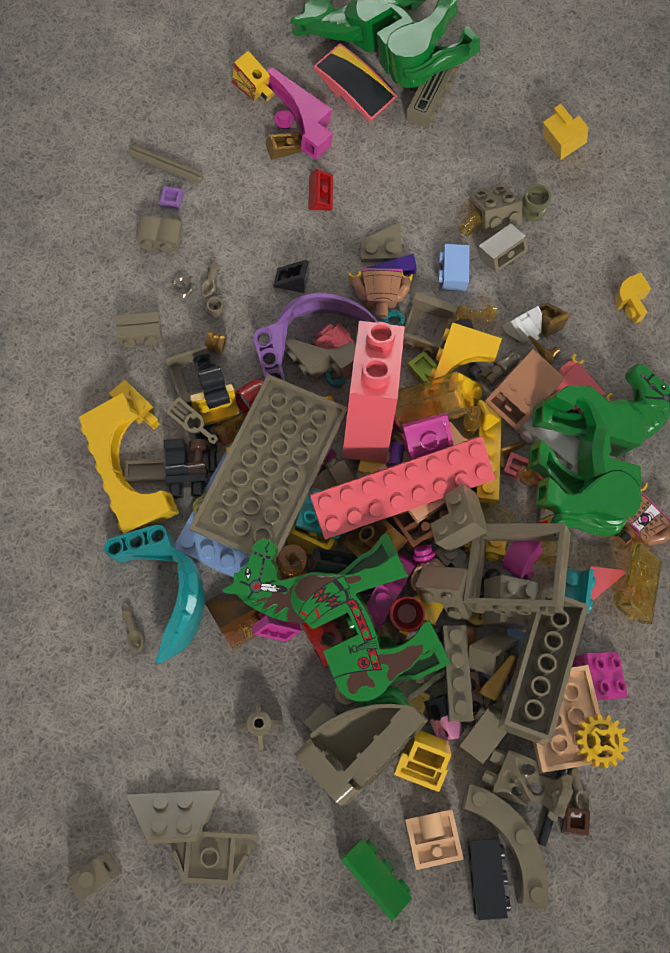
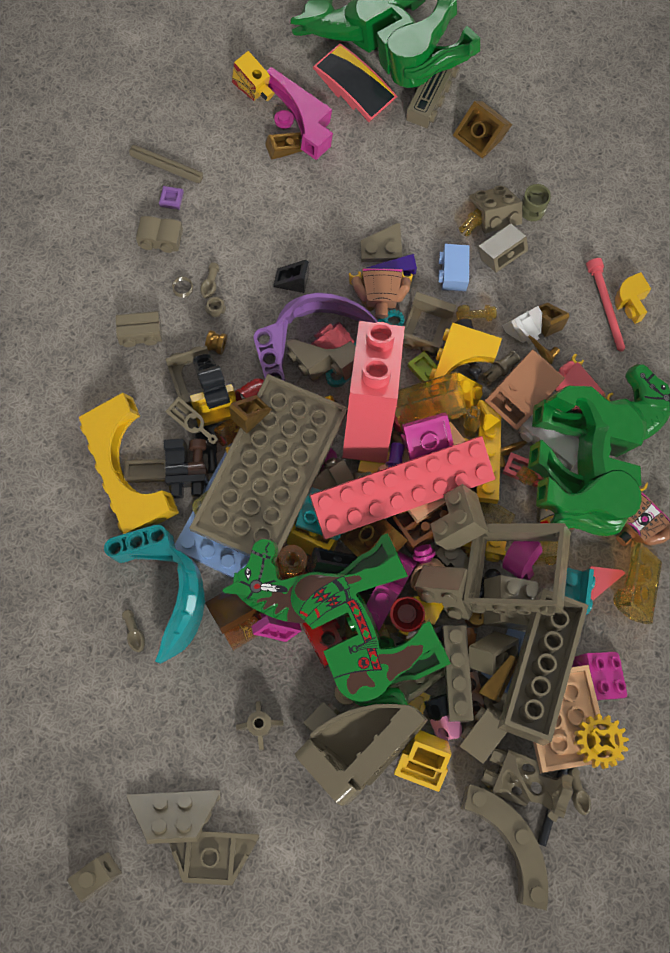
yellow plate [109,380,160,430] -> none
red slope [308,169,333,211] -> none
green slope [340,838,412,921] -> none
light nougat plate [405,809,464,870] -> none
black brick [467,839,511,920] -> none
yellow plate [543,104,589,160] -> none
reddish brown slope [561,807,590,836] -> none
none -> pearl gold slope [229,395,272,433]
none -> pearl gold slope [453,101,512,159]
none -> coral piece [586,258,625,351]

